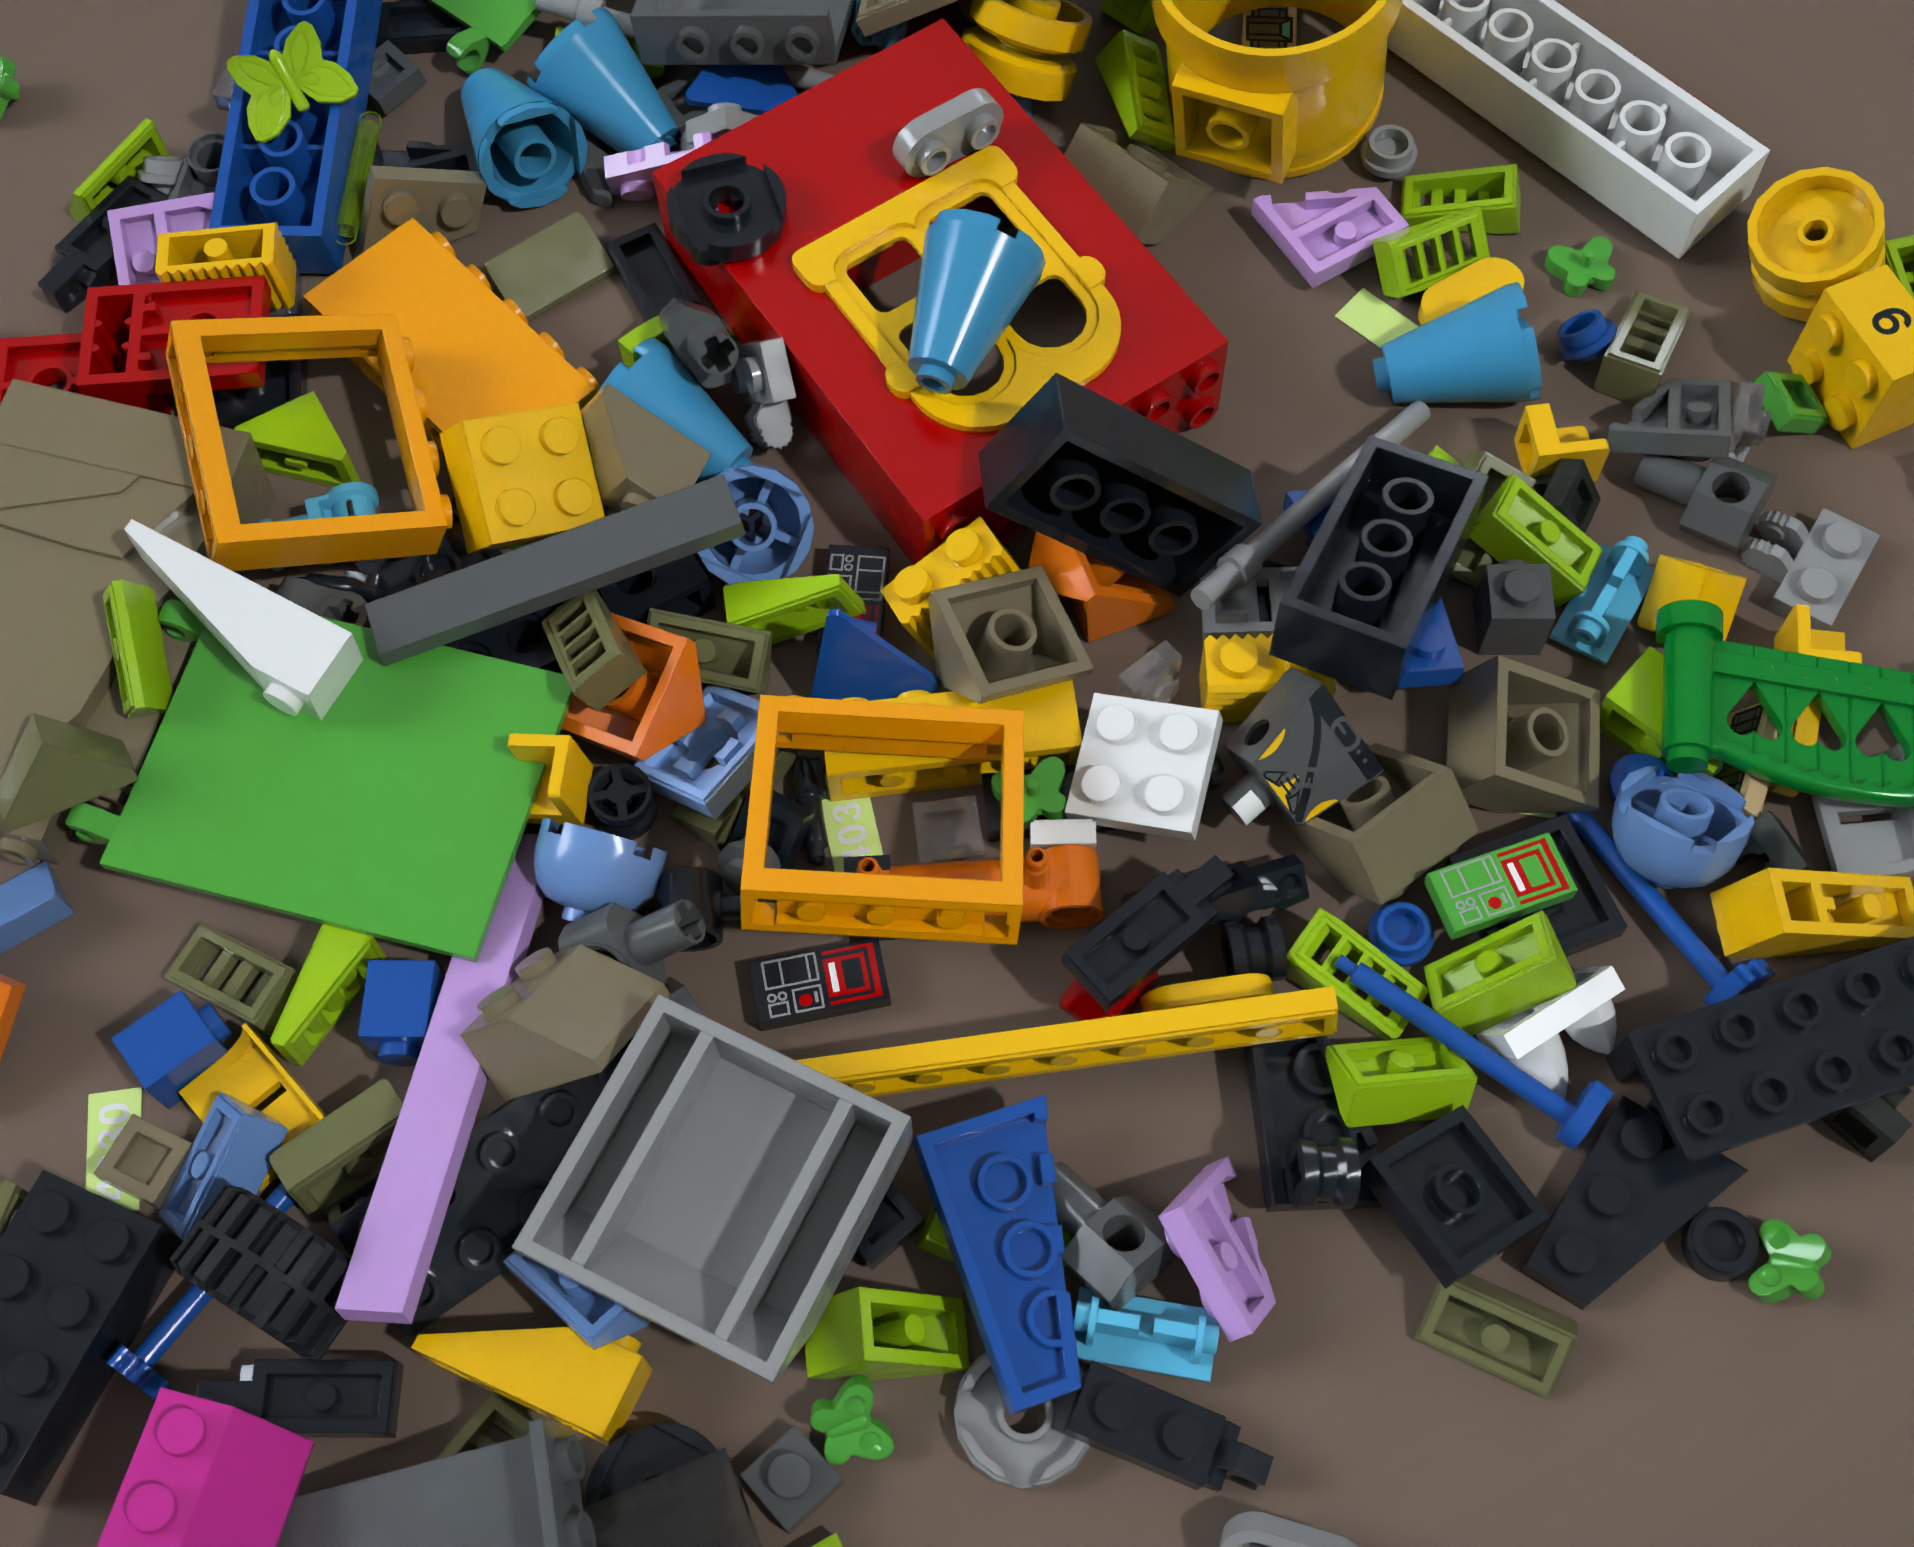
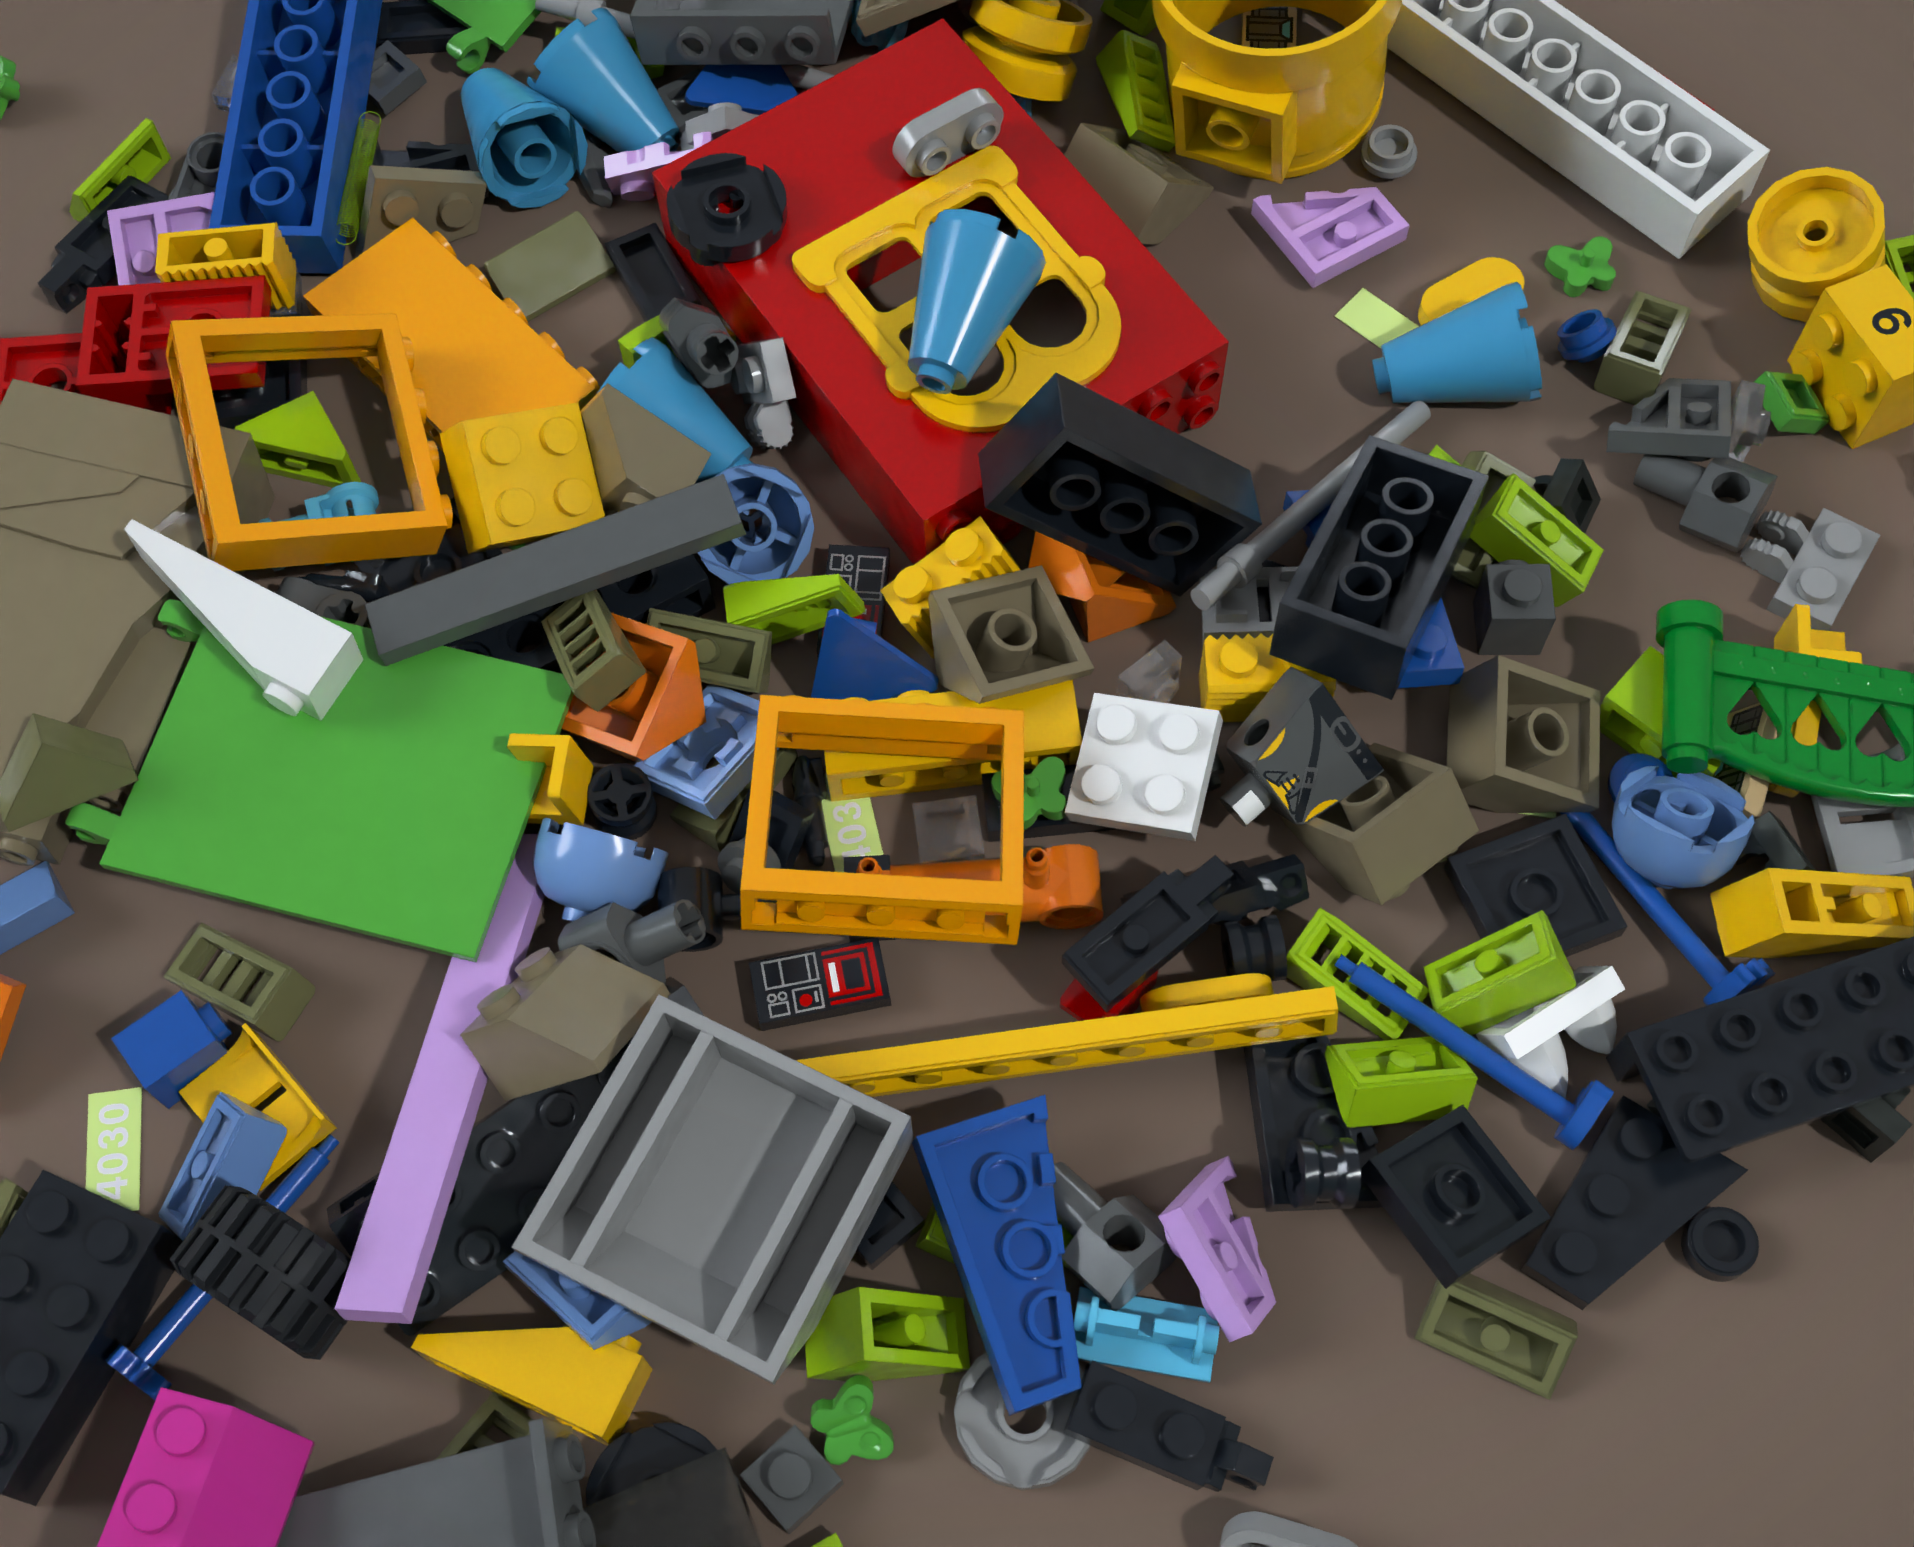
dark tan plate [93,1114,193,1210] -> none
lime slope [102,580,173,718] -> none
light grey plate [138,156,185,195] -> none
black hinge [196,1359,404,1438] -> none
lime piece [227,21,359,143] -> none
olive slope [269,1079,404,1222] -> none
lime slope [270,924,386,1067] -> none
blue brick [358,960,445,1067] -> none
white tile [1030,819,1097,850] -> none
blue plate [1367,902,1435,967] -> none
lime slope [1372,206,1490,298] -> none
lime slope [1401,164,1521,234] -> none
bright green tile [1424,832,1578,940] -> none
yellow panel [1514,403,1610,488] -> none
medium azure hinge [1549,536,1655,666] -> none
yellow panel [1637,554,1747,641] -> none
bright green piece [1748,1219,1832,1304] -> none

